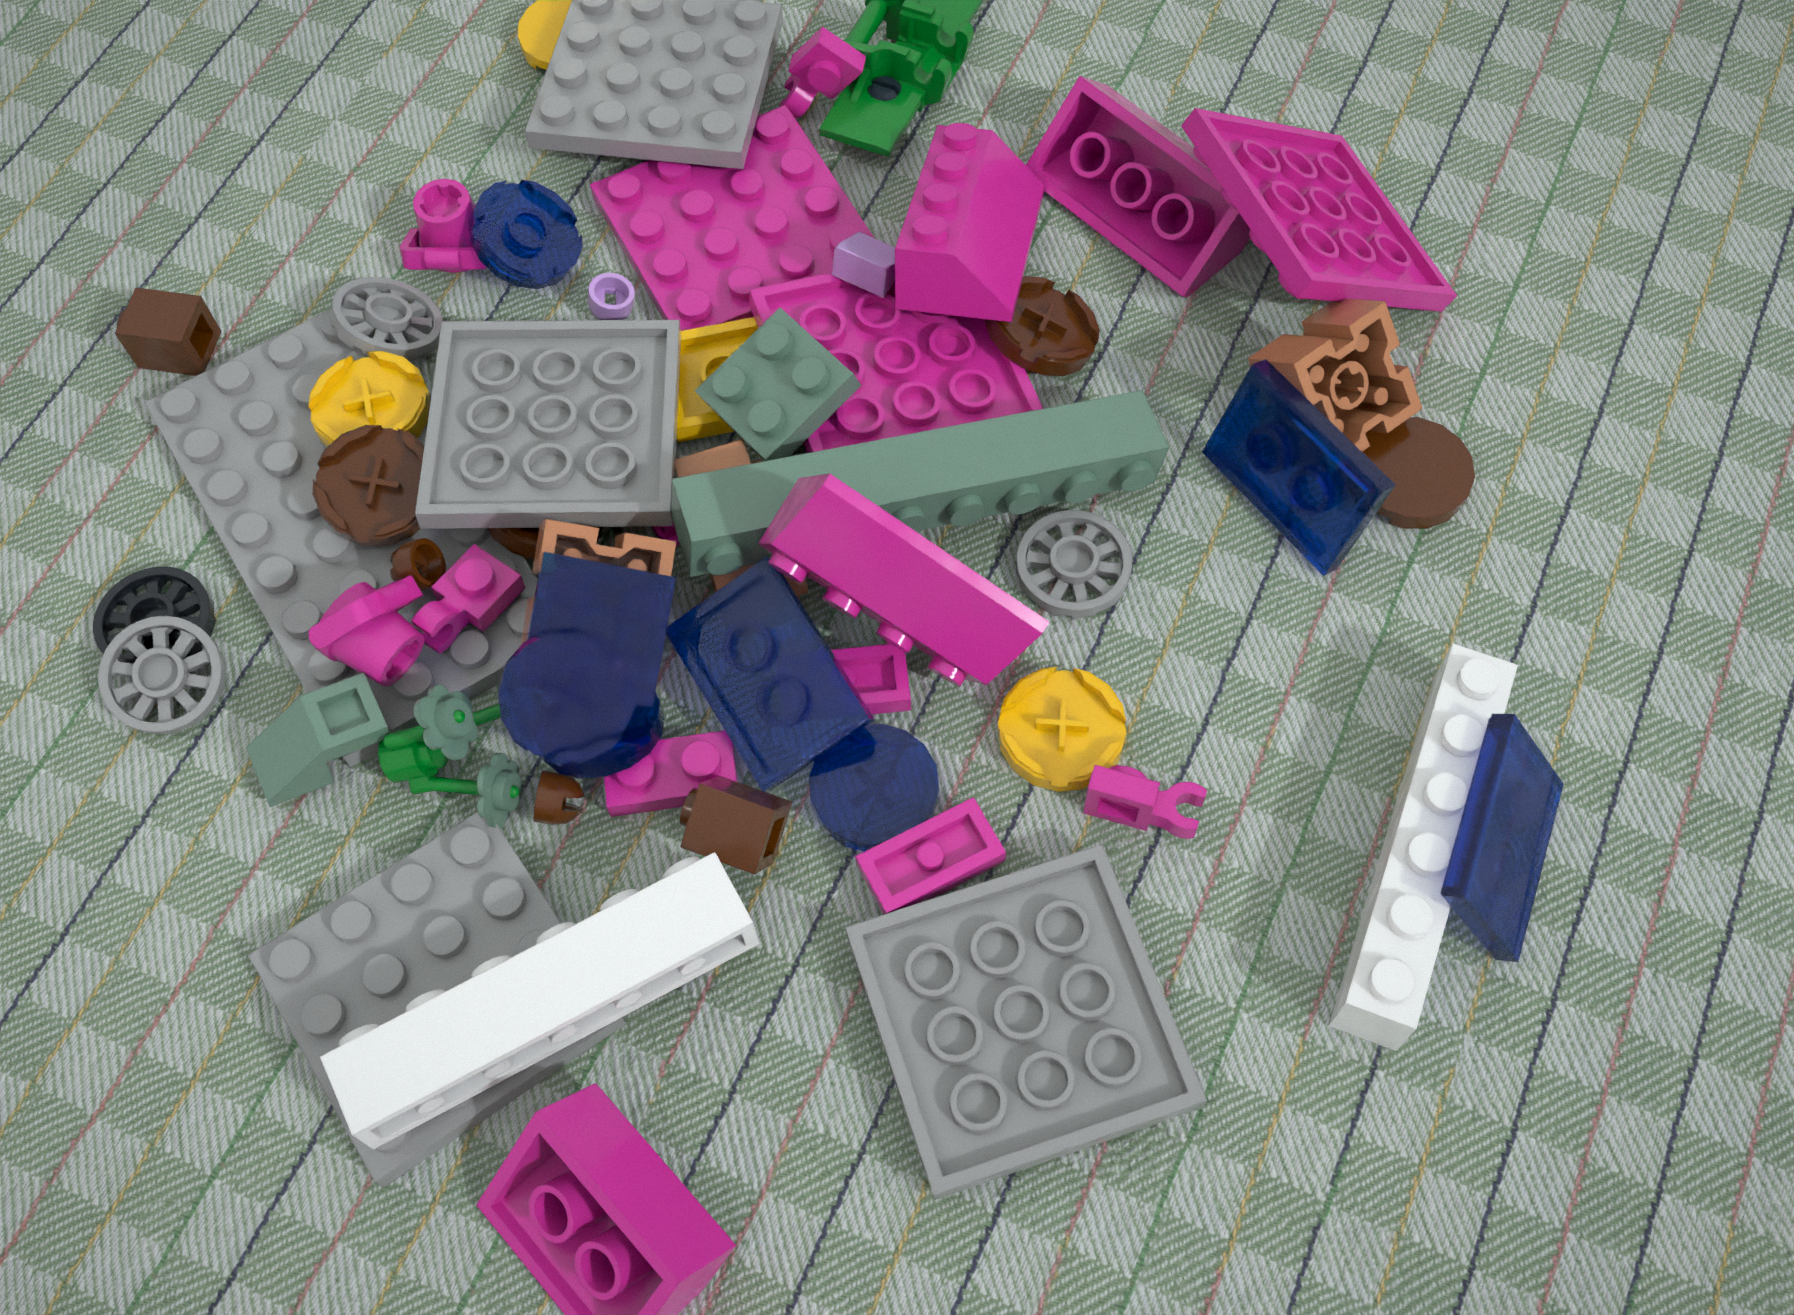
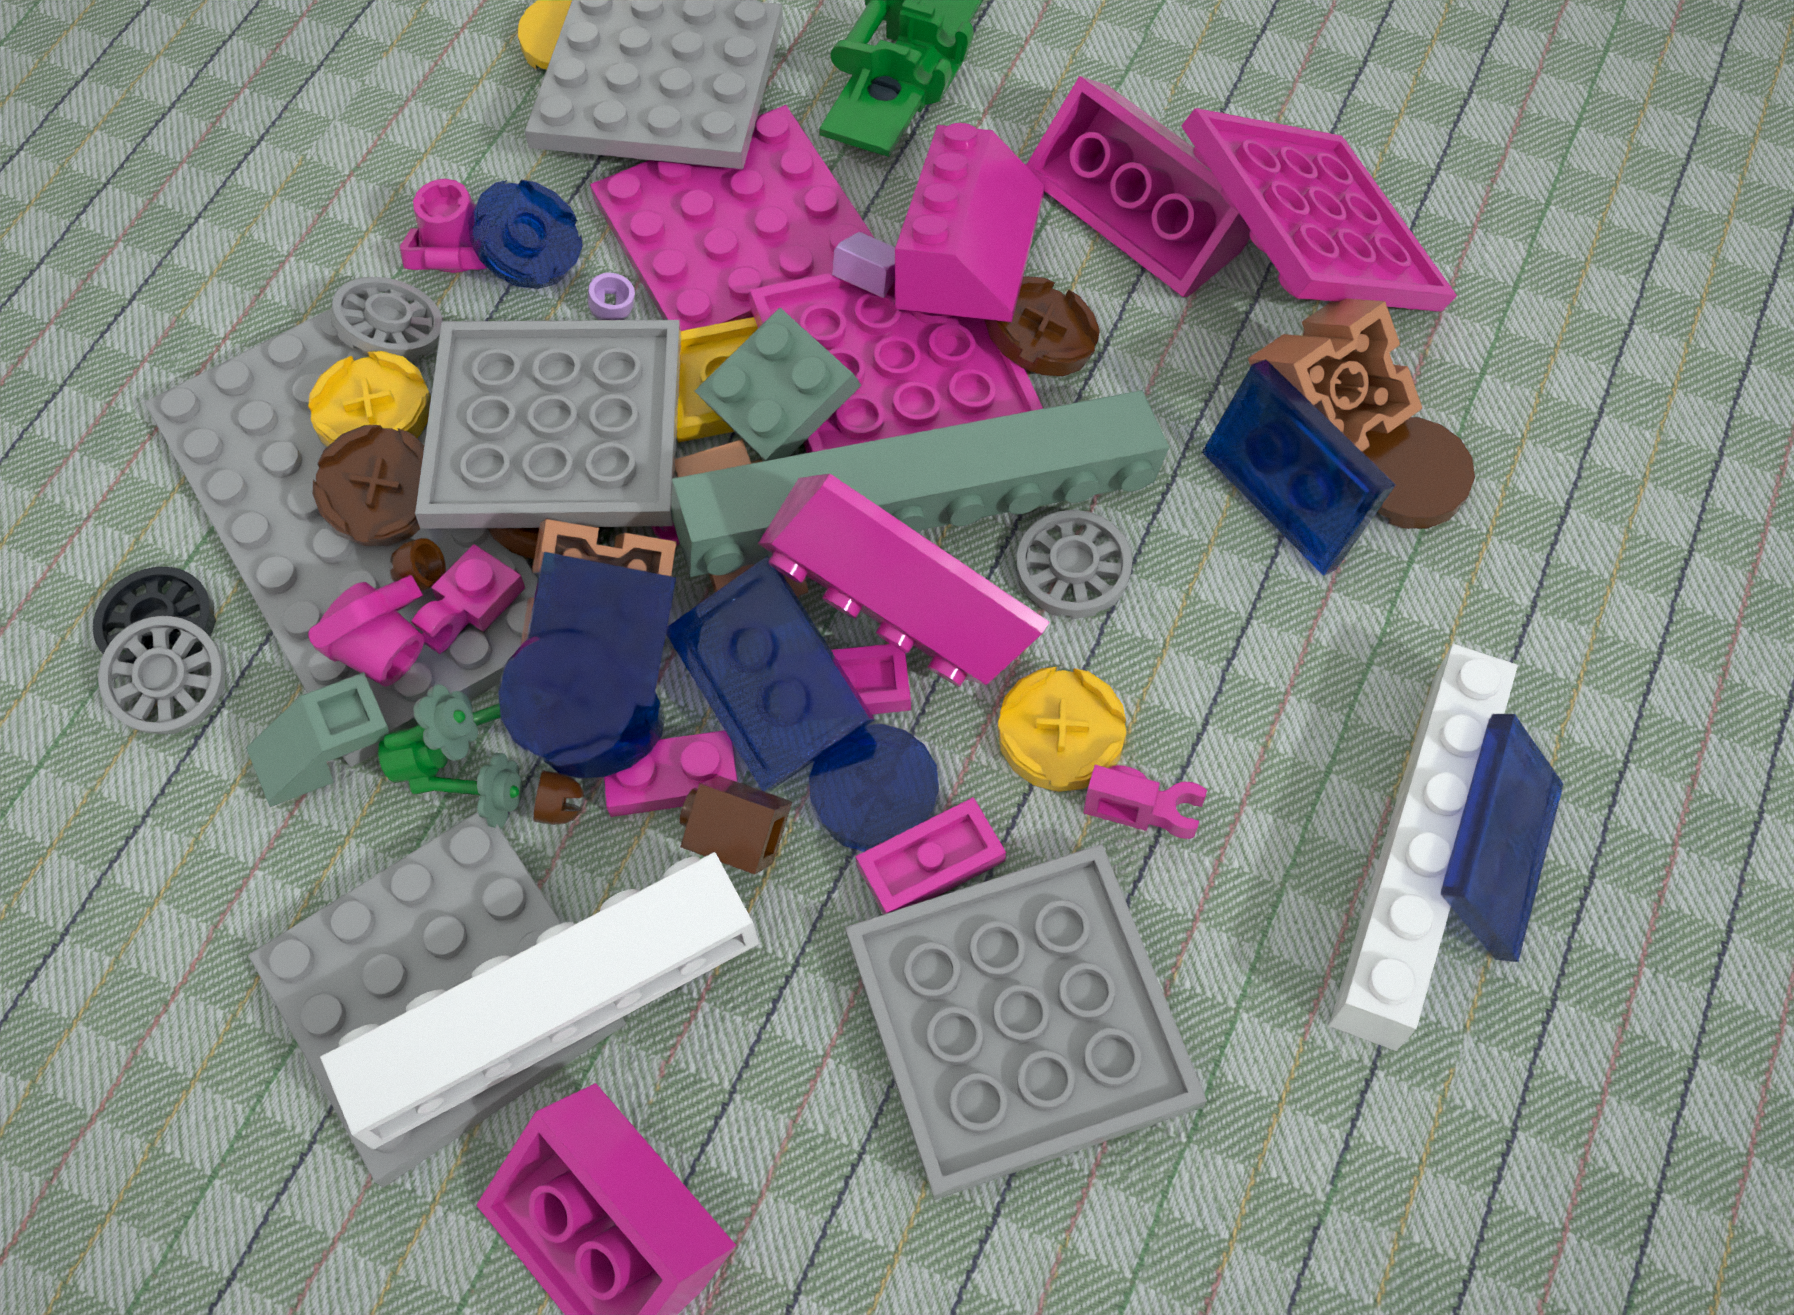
reddish brown brick [115,287,222,376] -> none
dark pink plate [779,26,866,119] -> none

